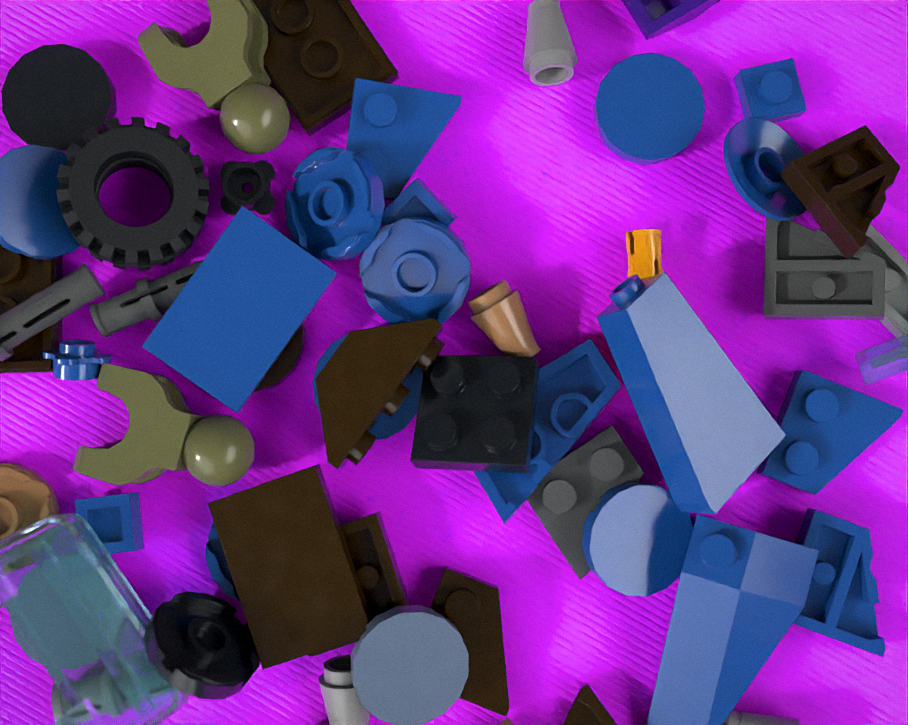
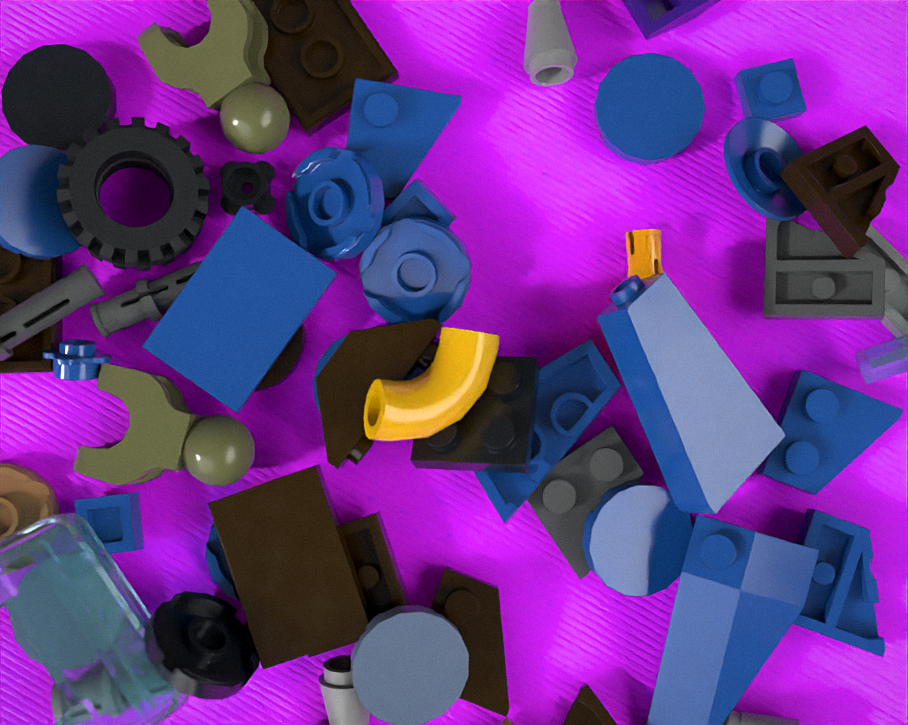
medium nougat cone [467,279,541,357] -> none
none -> yellow cylinder [364,327,500,441]

